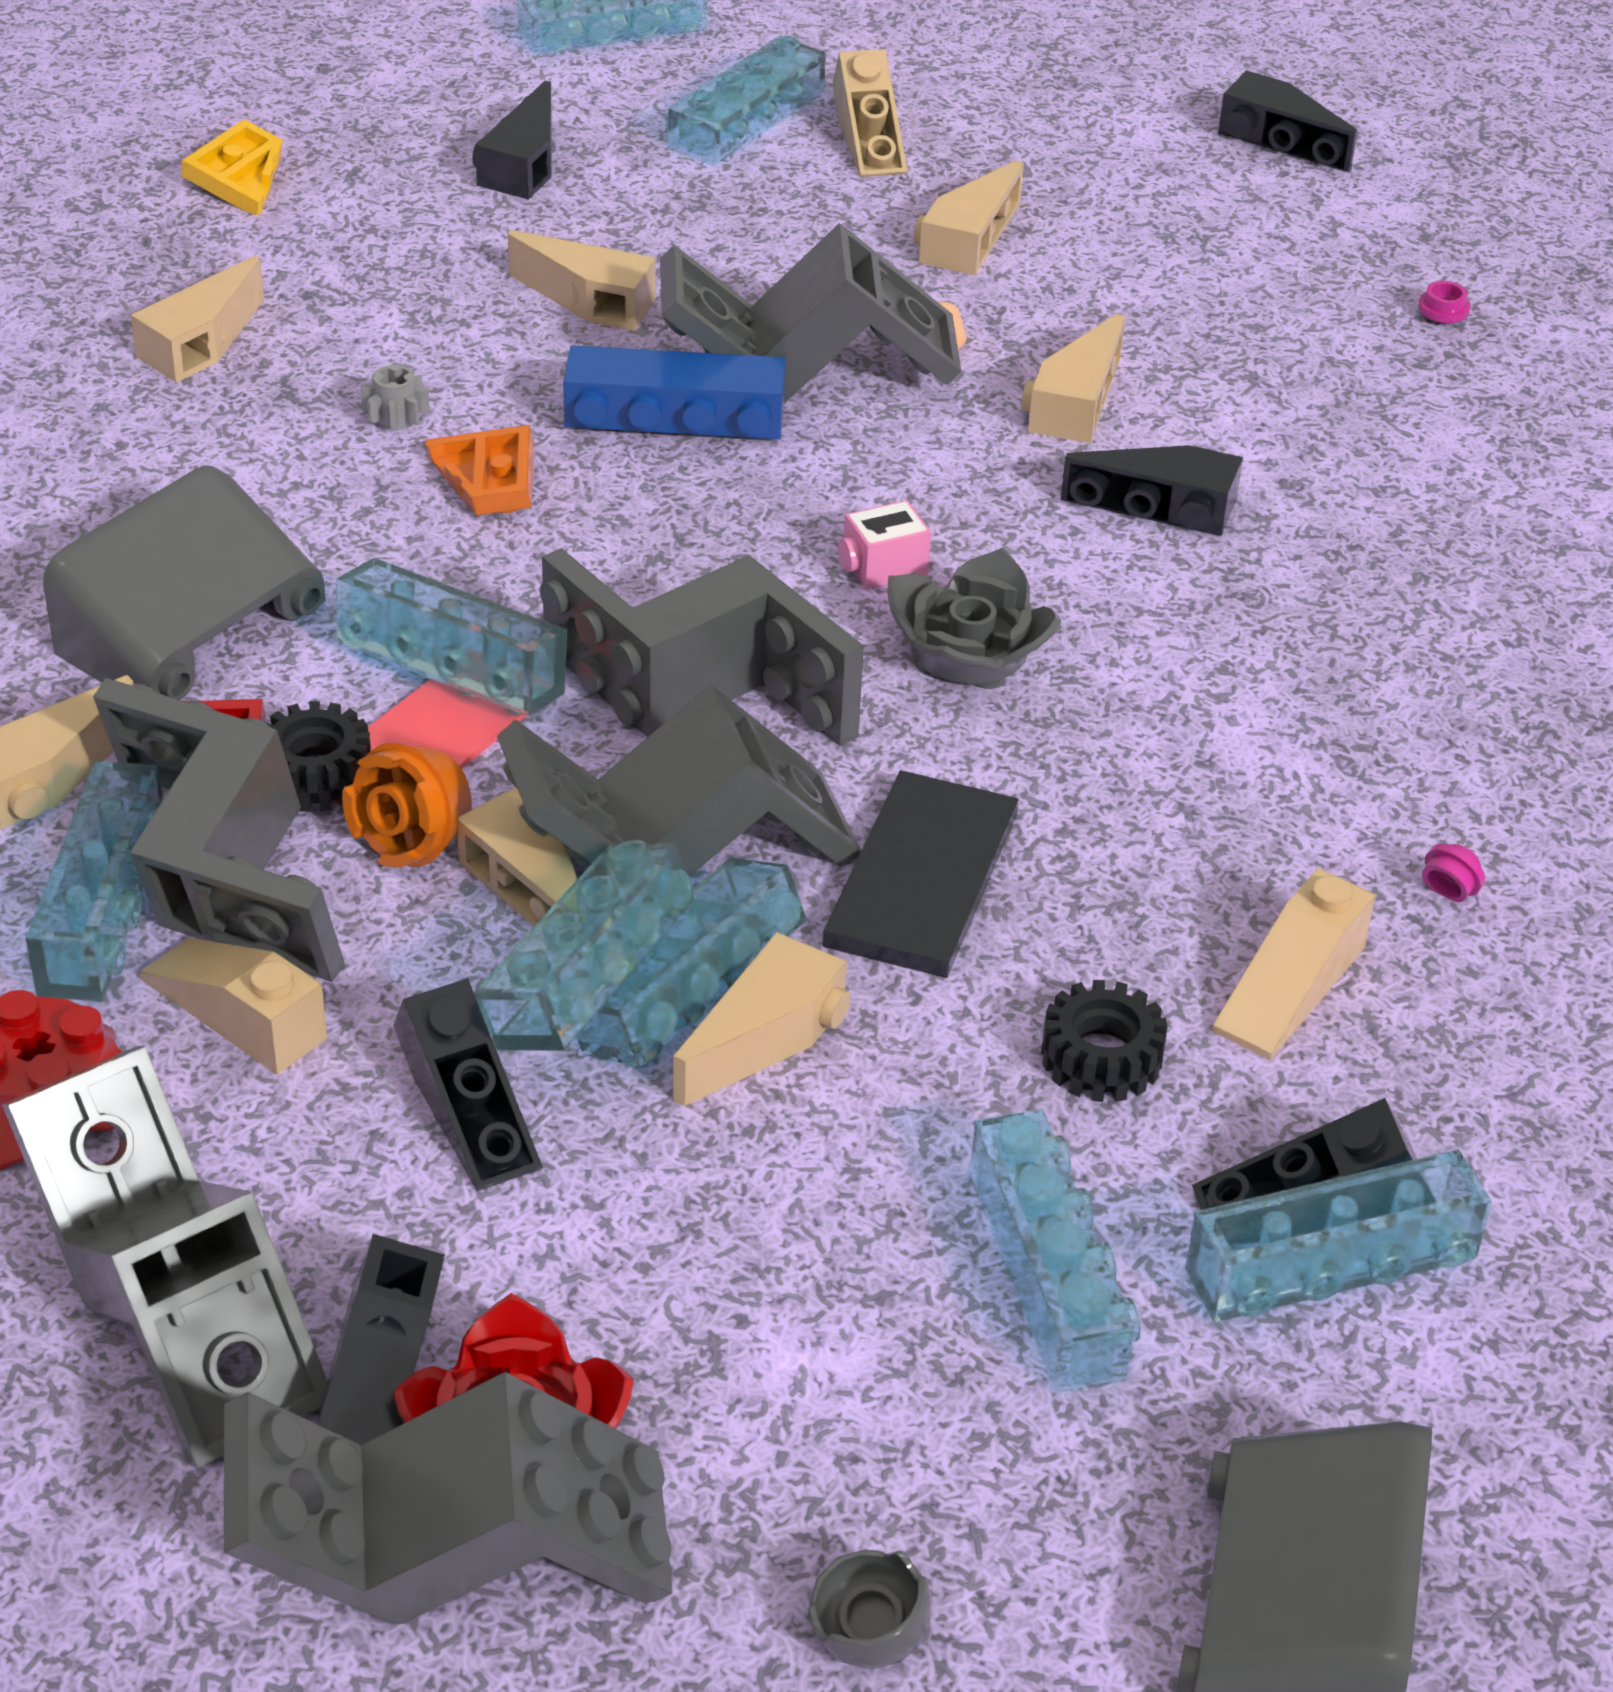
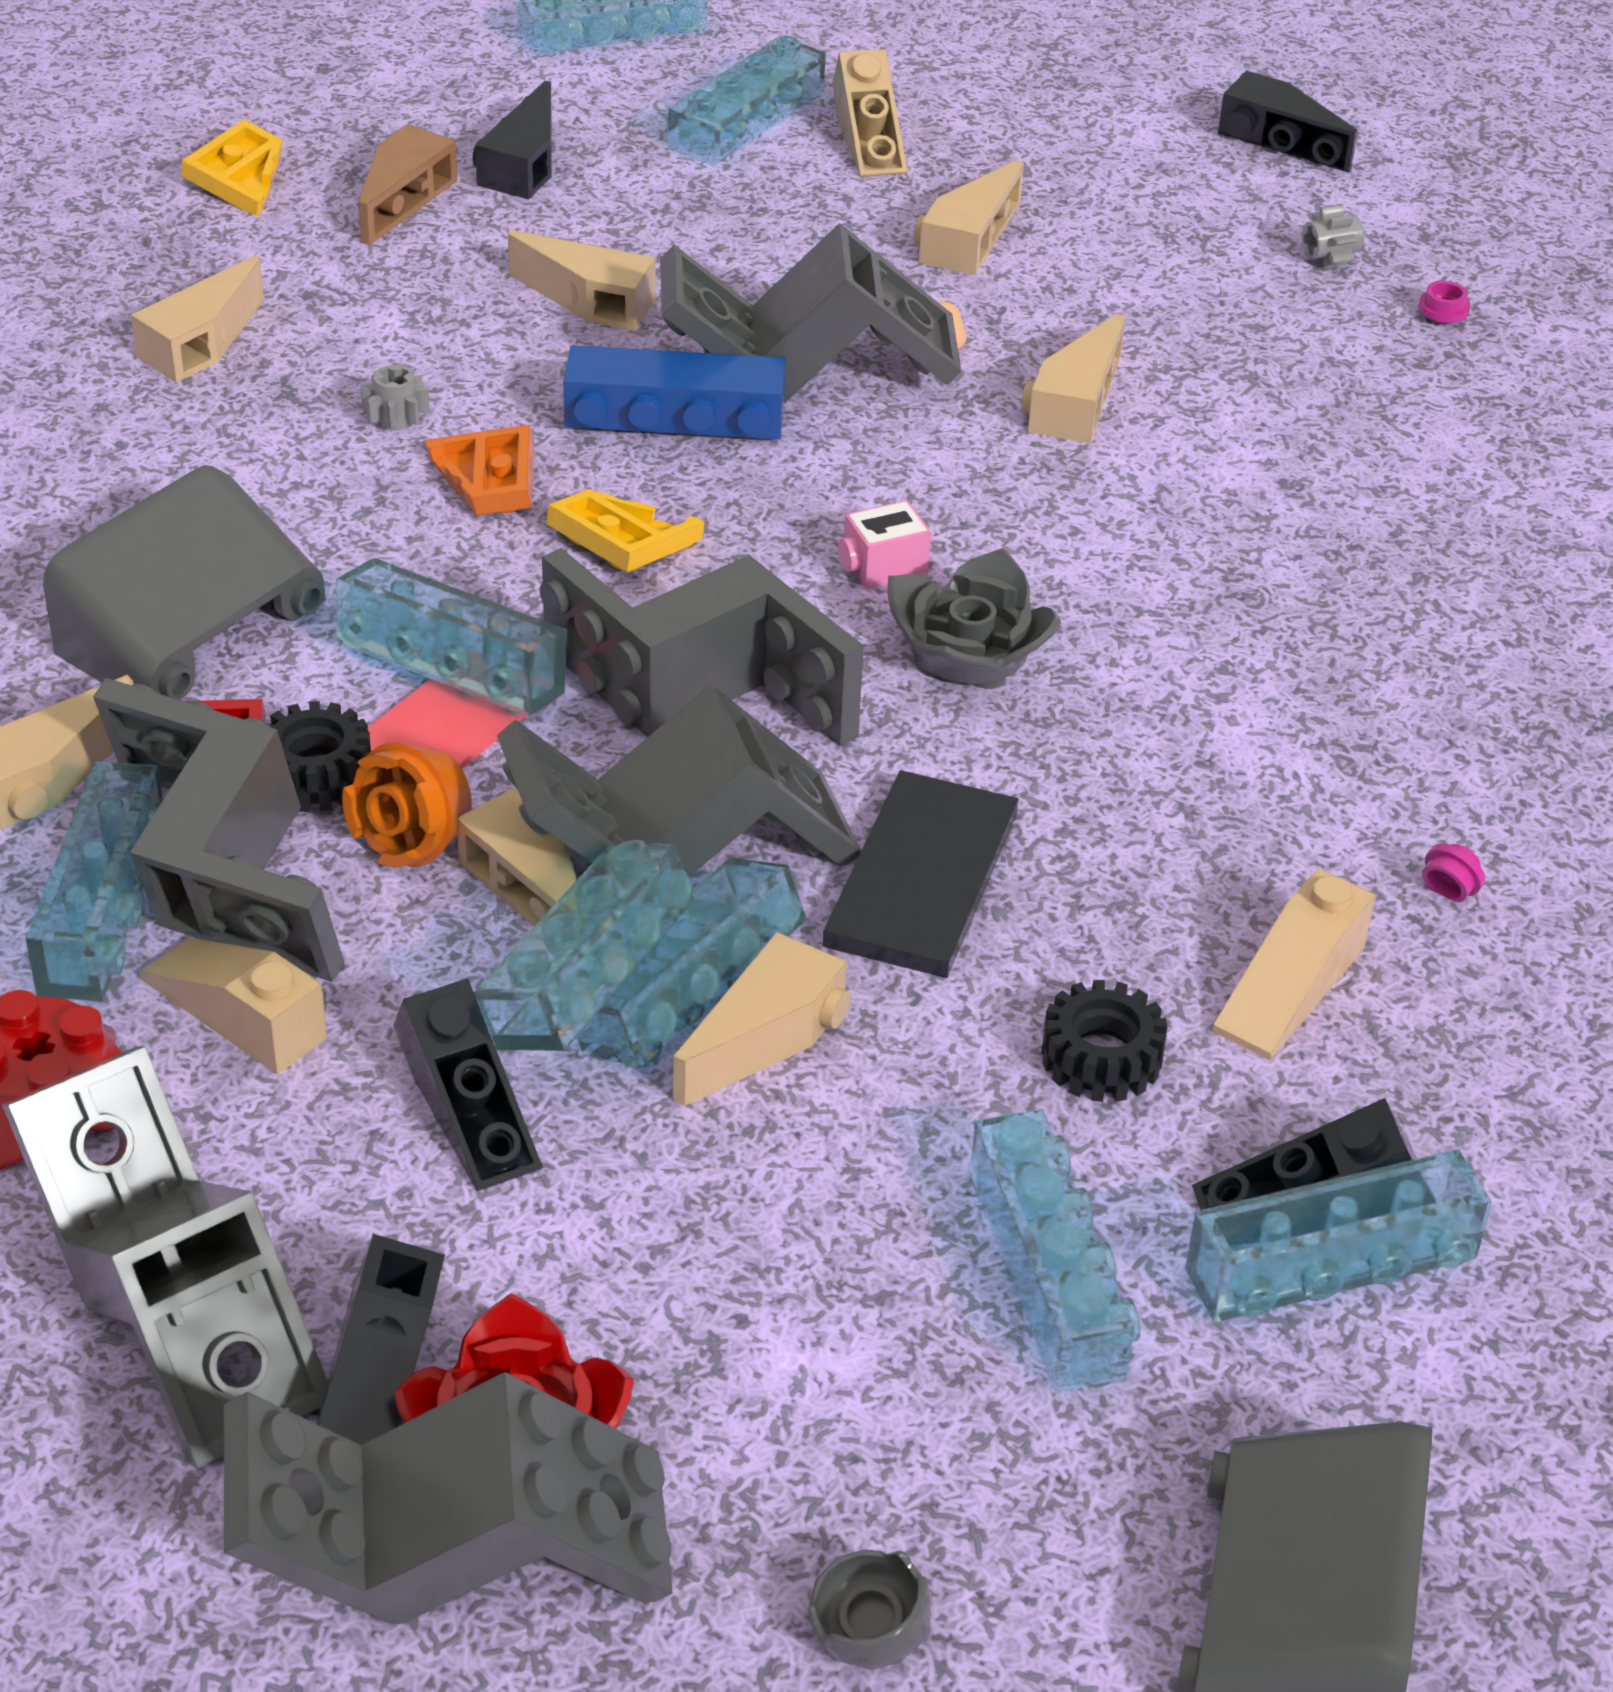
black slope [1061,445,1243,536] -> none
none -> medium nougat slope [358,124,458,246]
none -> yellow wing [546,489,705,572]
none -> light grey gear [1302,204,1364,268]

